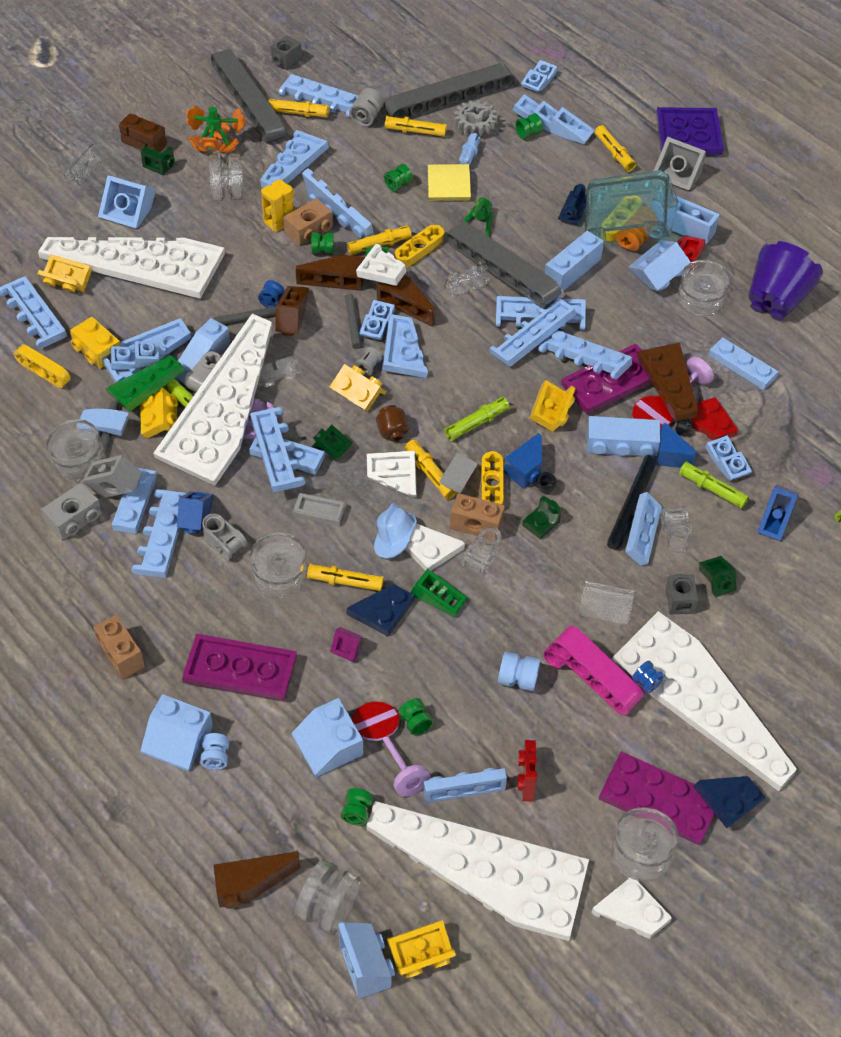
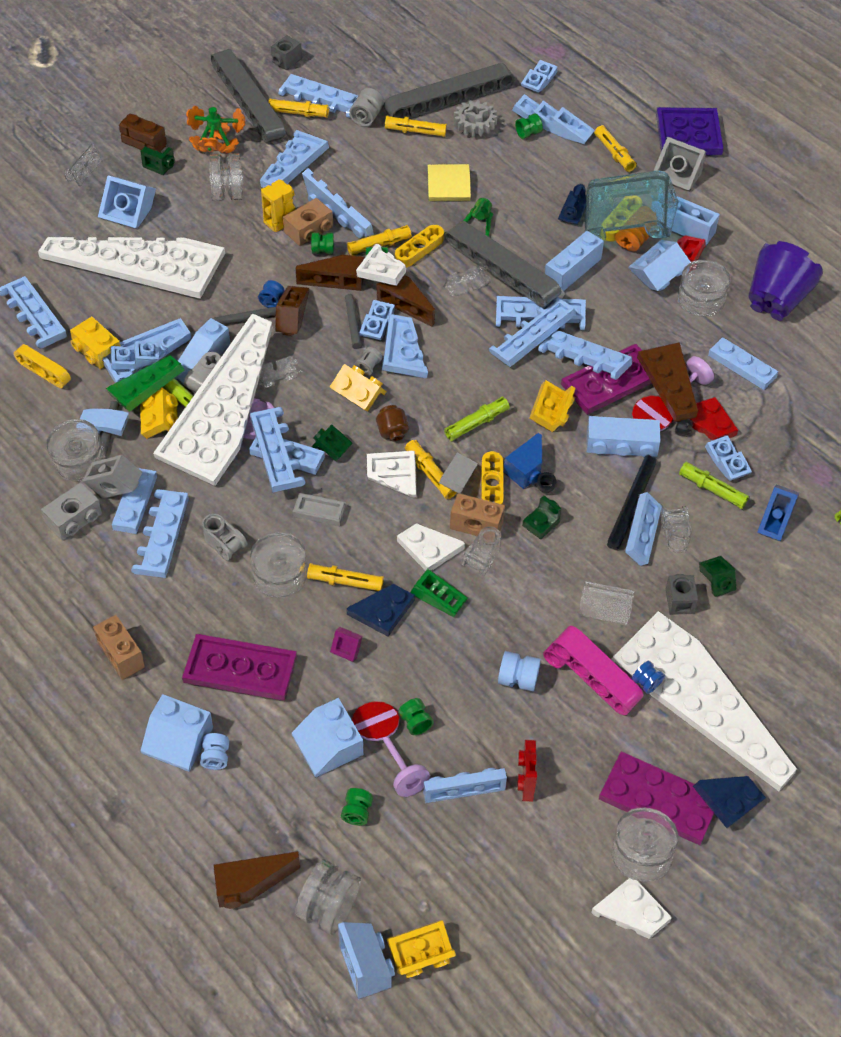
yellow bracket [37,254,93,293] -> none
blue slope [177,491,214,533] -> none
white wing [367,801,589,941] -> none
light blue piece [374,503,417,559] -> none
green wheel [384,163,413,192] -> none
light blue axle [459,133,481,165] -> none
blue slope [657,423,697,468] -> none

